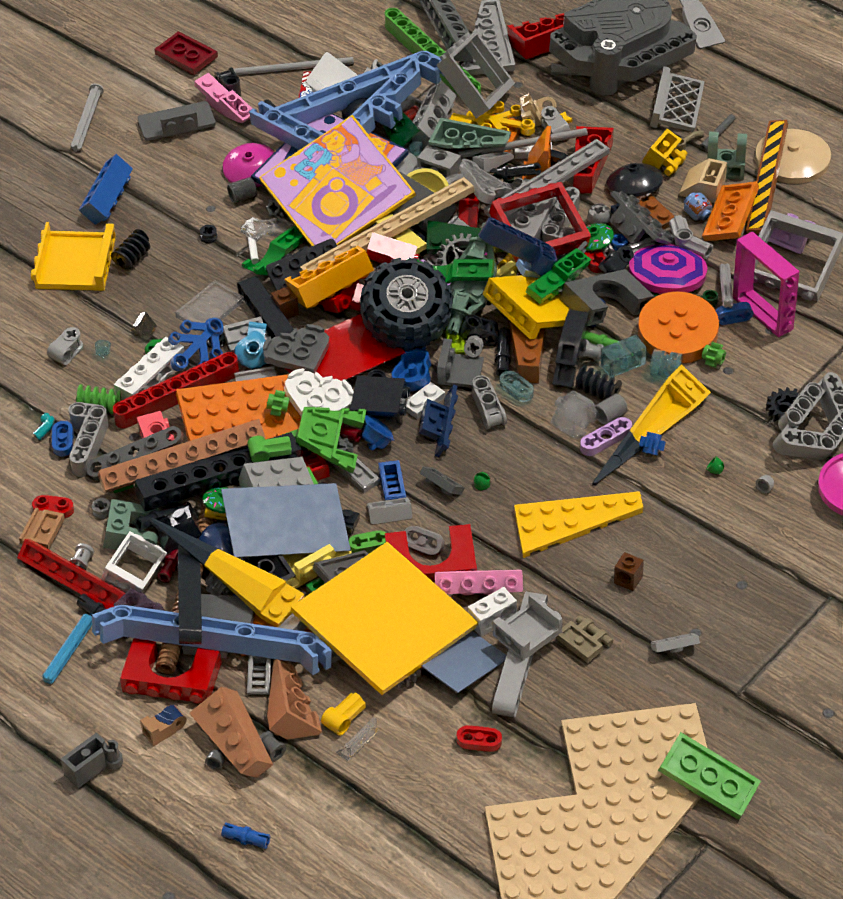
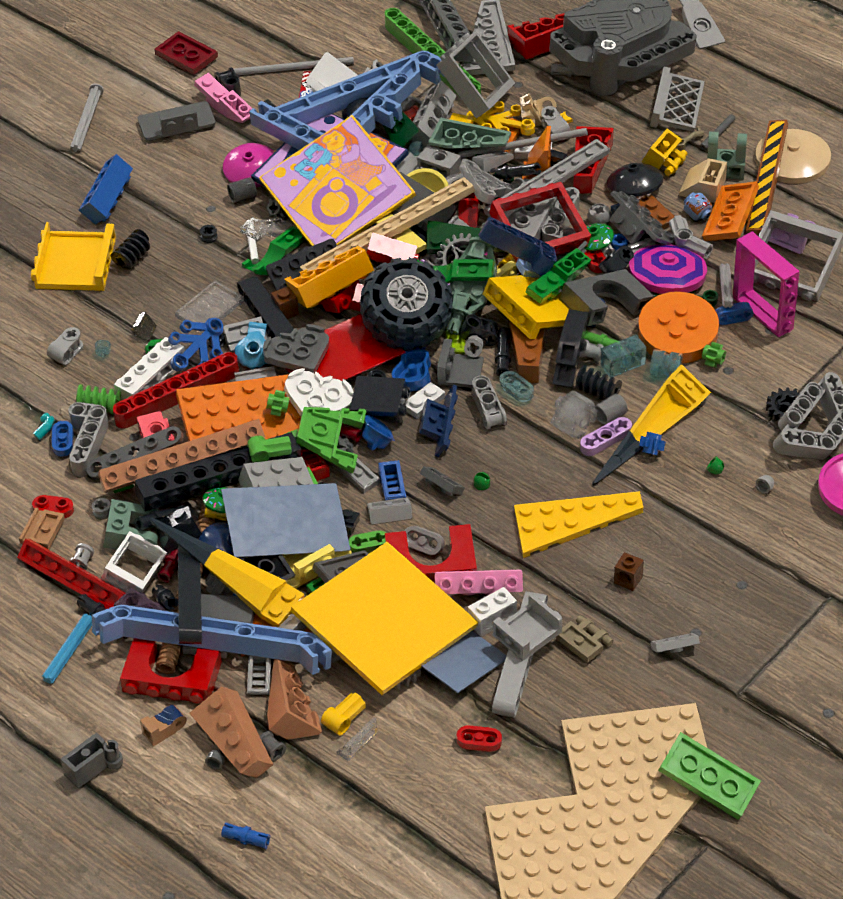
none -> black pin [152,585,178,610]

